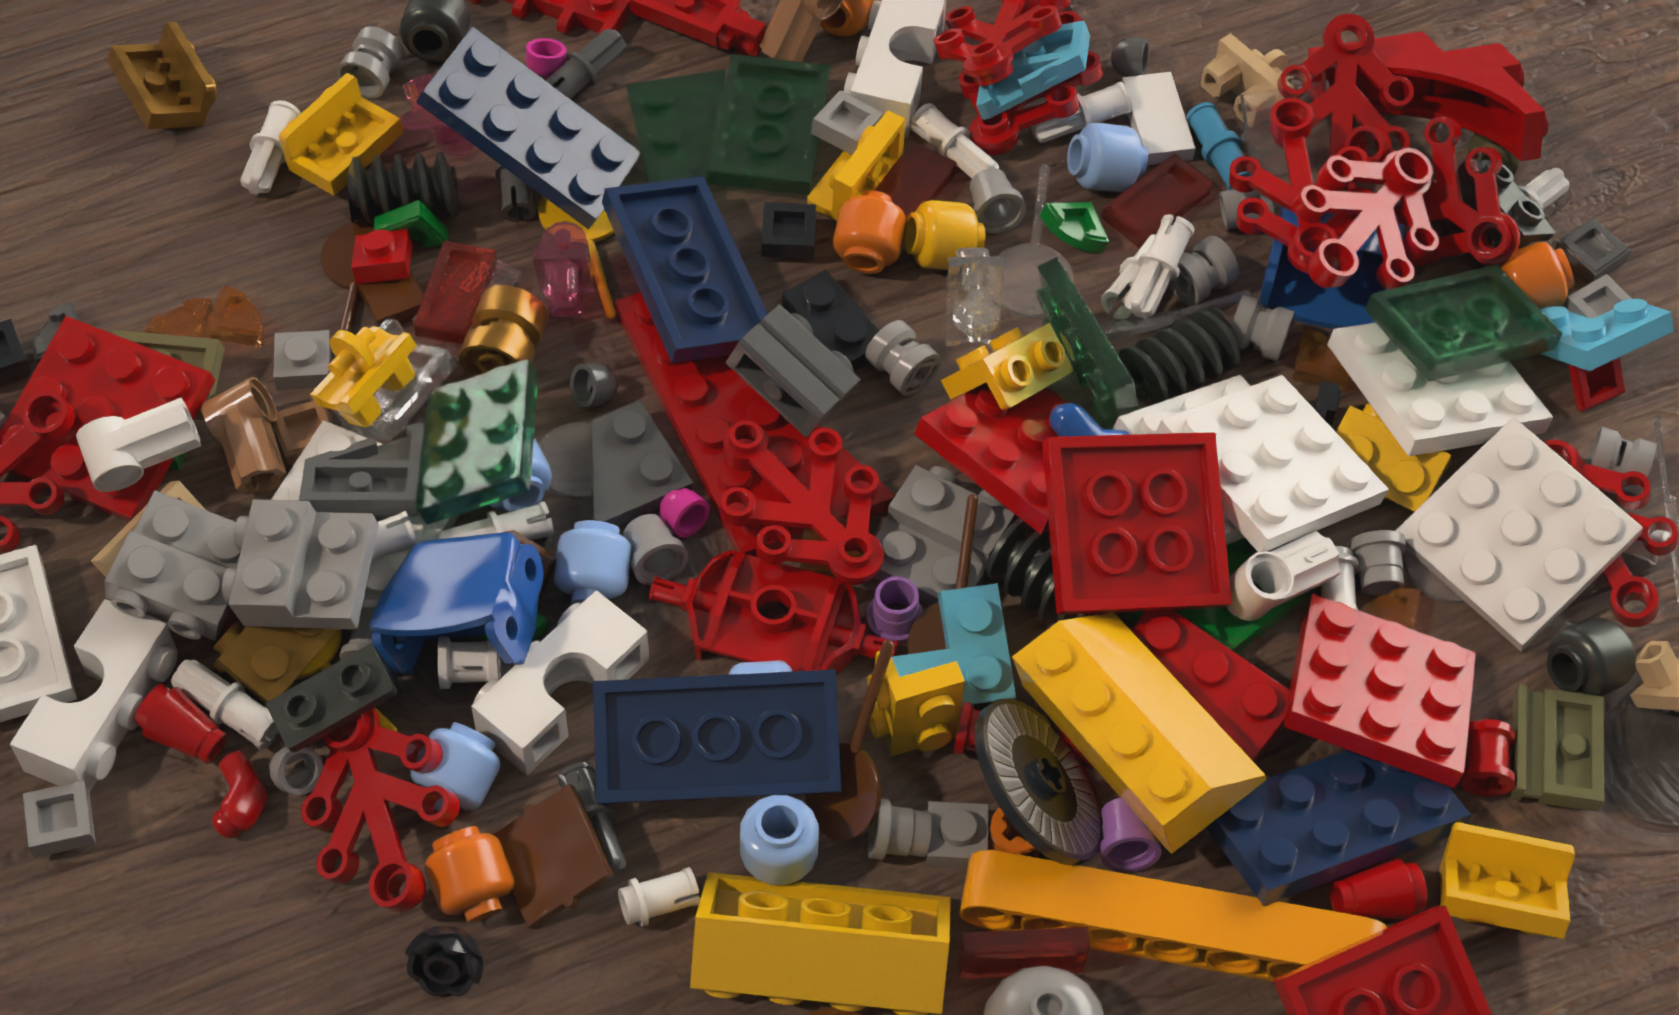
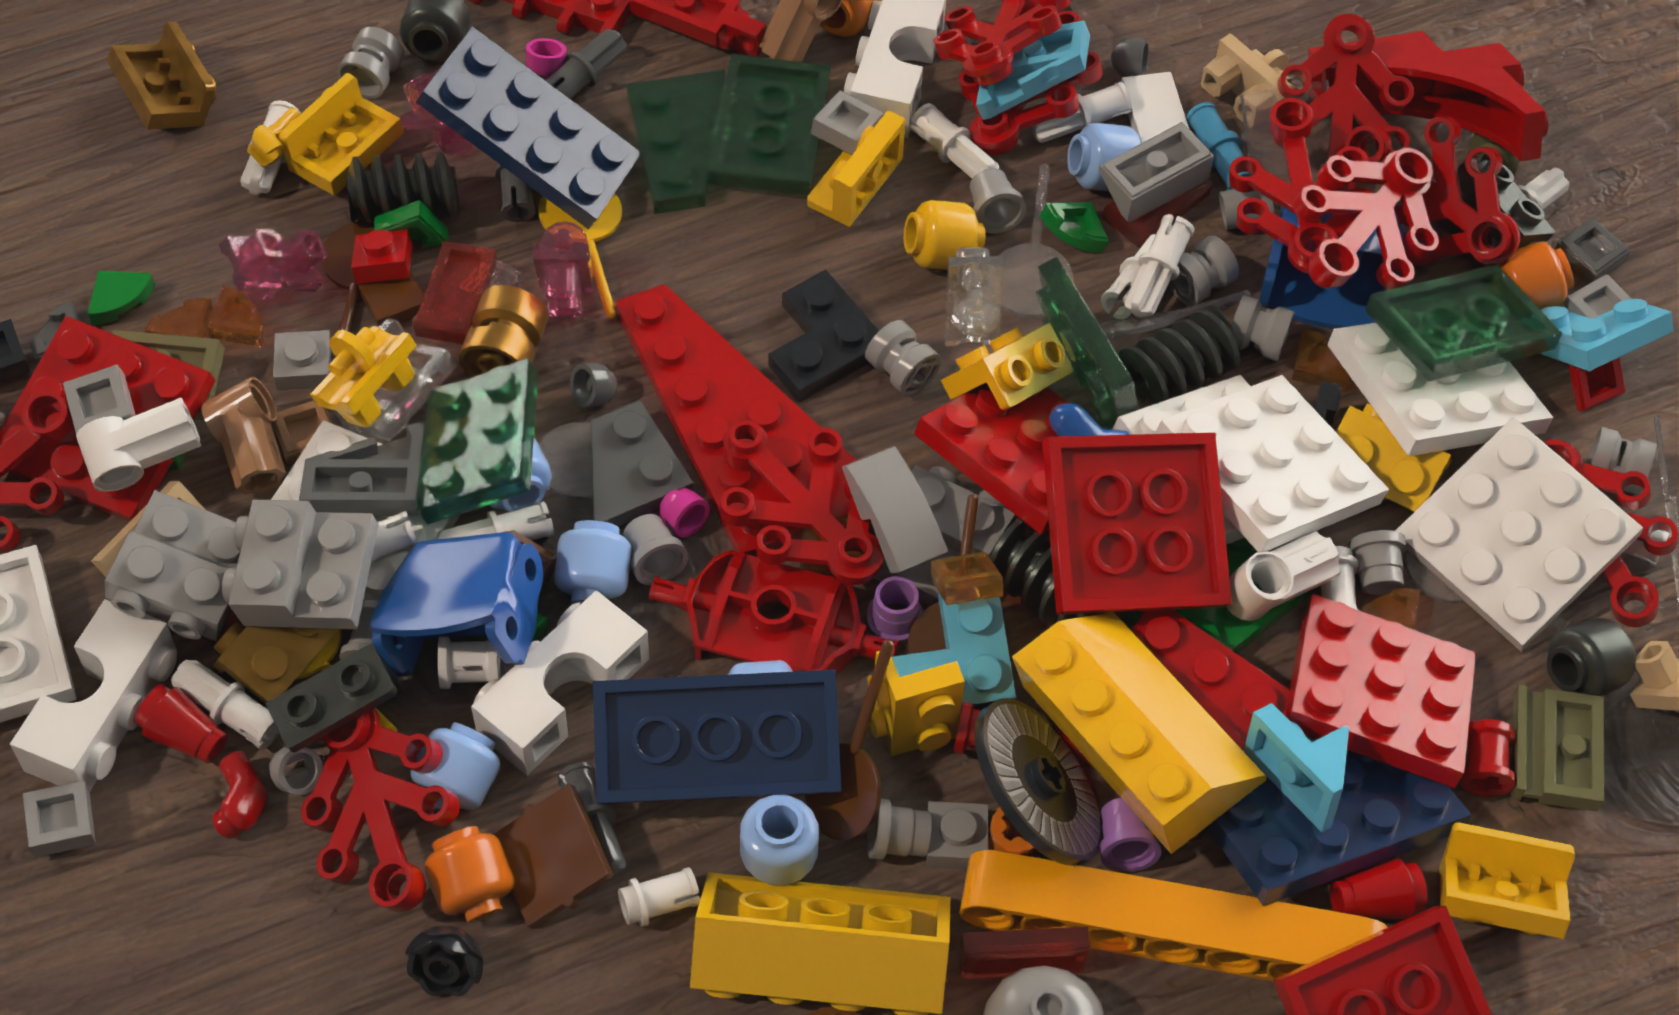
dark blue plate [602,176,767,364] -> none
dark grey brick [726,304,861,438] -> none
black plate [761,202,816,259] -> none
orange head [833,191,906,274] -> none
clear red tile [874,141,957,242] -> none
none -> light grey plate [63,365,136,433]
none -> green tile [87,270,155,325]
none -> clear pink hips [219,228,327,301]
none -> yellow hand [247,107,300,168]
none -> light grey slope [842,446,948,573]
none -> clear orange tile [931,551,1003,605]
none -> light grey slope [1099,122,1214,223]
none -> medium azure slope [1243,703,1349,833]

